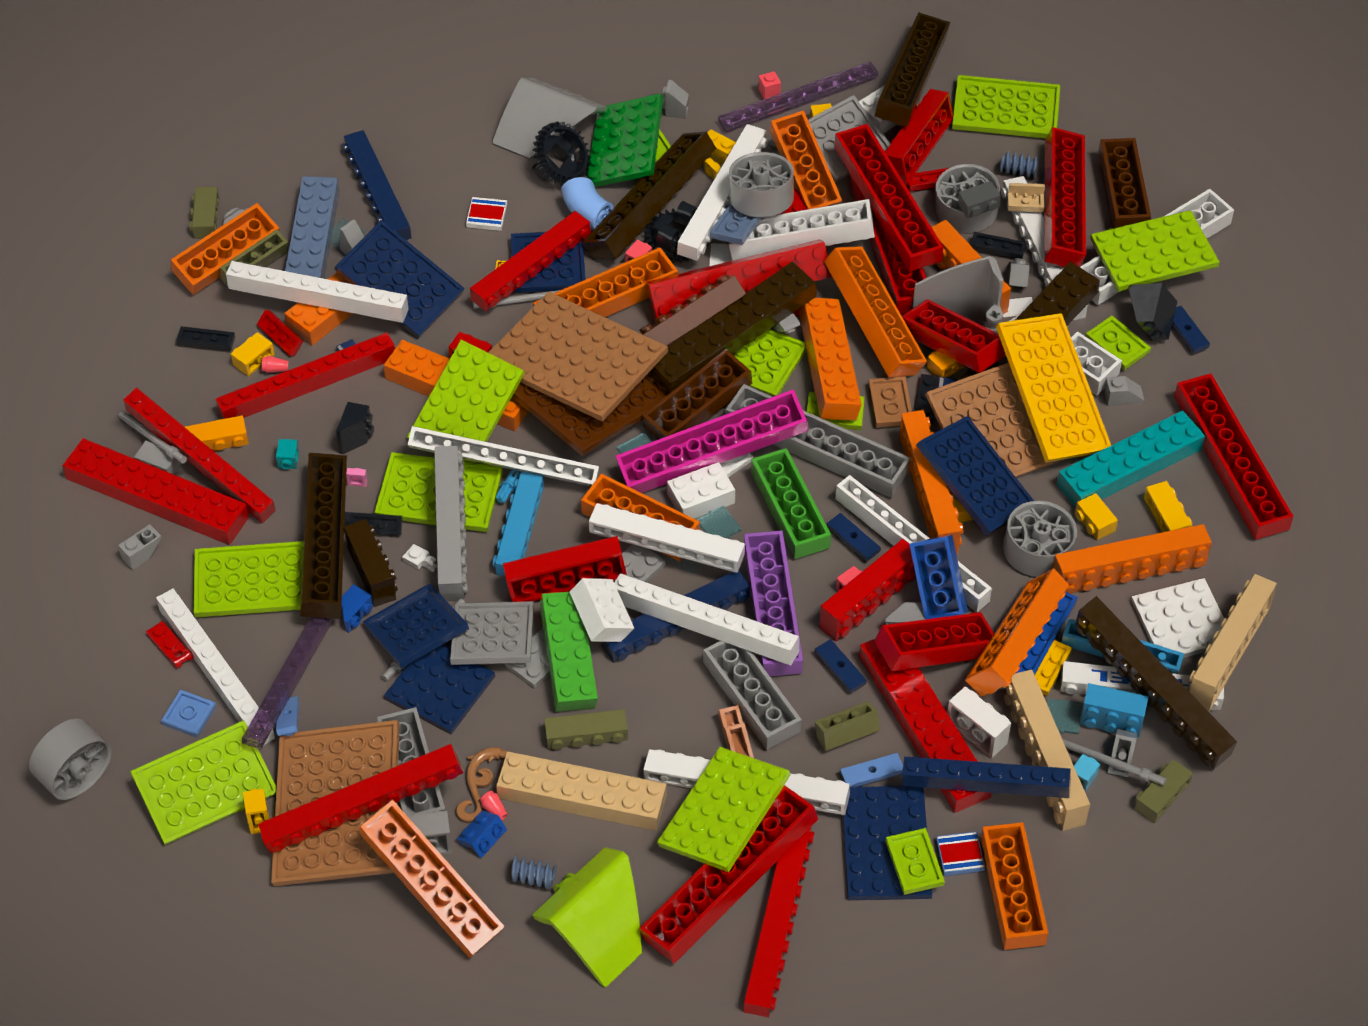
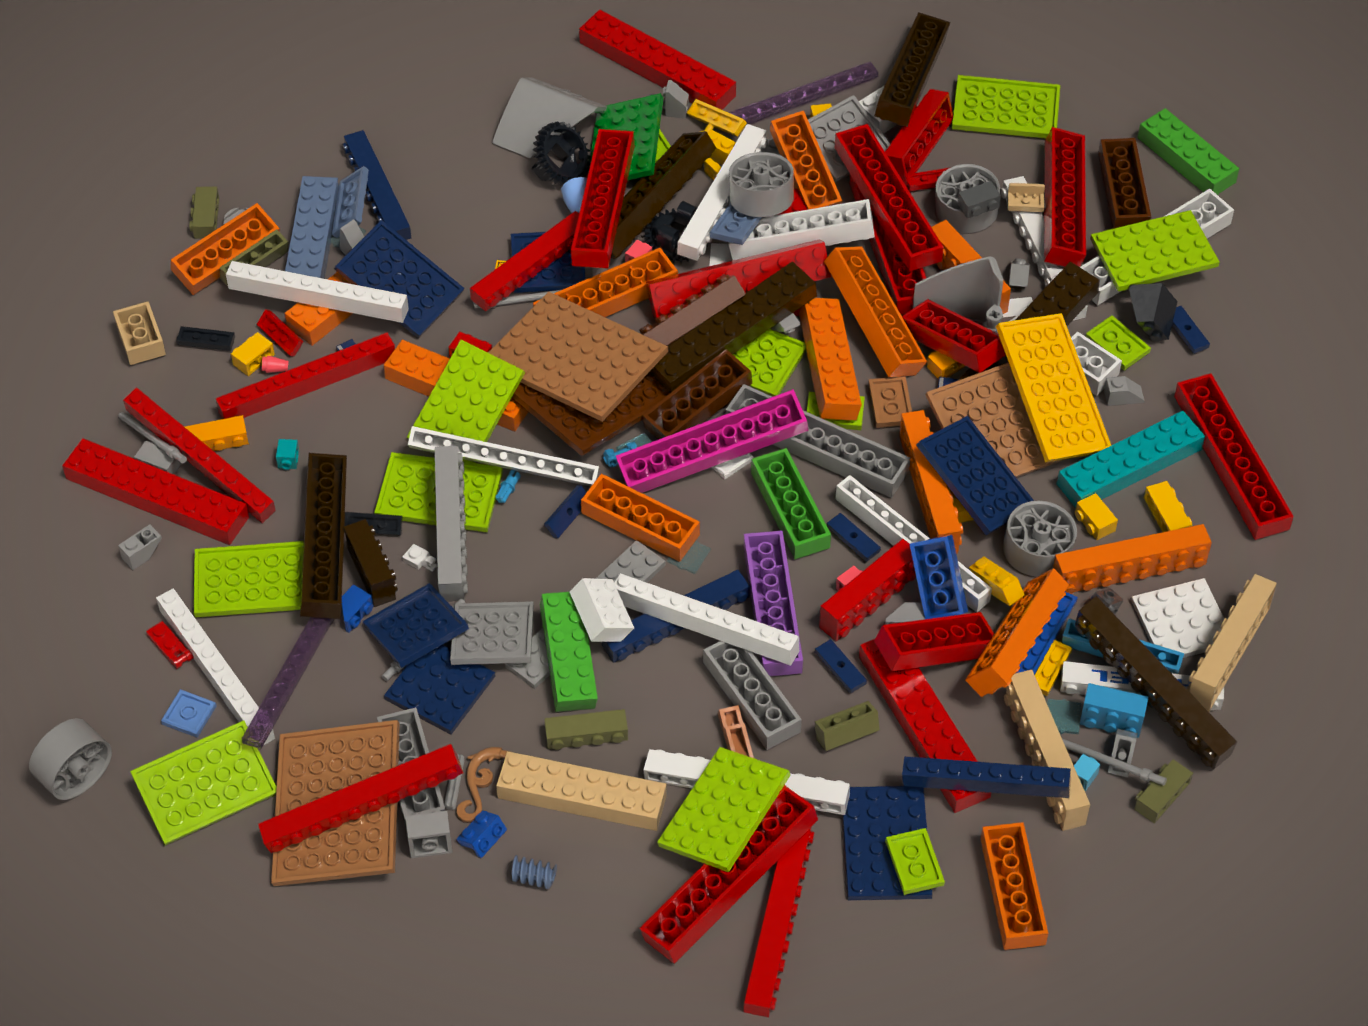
yellow brick [243,789,270,834] -> none
medium blue tile [276,696,300,736] -> none
black slope [336,402,374,454] -> none
bright pink plate [346,468,368,487] -> none
orange brick [359,800,504,959] -> none
tile [466,197,507,231] -> none
coral cone [479,791,508,820] -> none
dark azure brick [493,472,544,576] -> none
red brick [503,536,627,602] -> none
lime panel [532,848,642,987] -> none
white brick [589,503,745,573] -> none
white brick [667,462,735,519] -> none
clear light blue piece [697,506,742,539] -> none
coral brick [758,71,781,102] -> none
medium blue tile [840,753,903,787] -> none
black plate [916,374,939,424] -> none
tile [936,831,985,876] -> none
white brick [947,686,1011,759] -> none
black plate [970,232,1027,259] -> none
sand blue piece [1000,151,1038,179] -> none
none -> tan brick [113,301,166,365]
none -> sand blue plate [332,166,369,238]
none -> light grey axle [444,754,464,810]
none -> dark blue tile [544,485,586,538]
none -> red brick [571,129,635,269]
none -> red brick [579,9,736,110]
none -> dark azure bar [603,441,637,467]
none -> yellow plate [687,99,747,137]
none -> yellow brick [969,556,1025,606]
none -> flat silver brick [1091,588,1123,614]
none -> bright green brick [1138,108,1239,195]

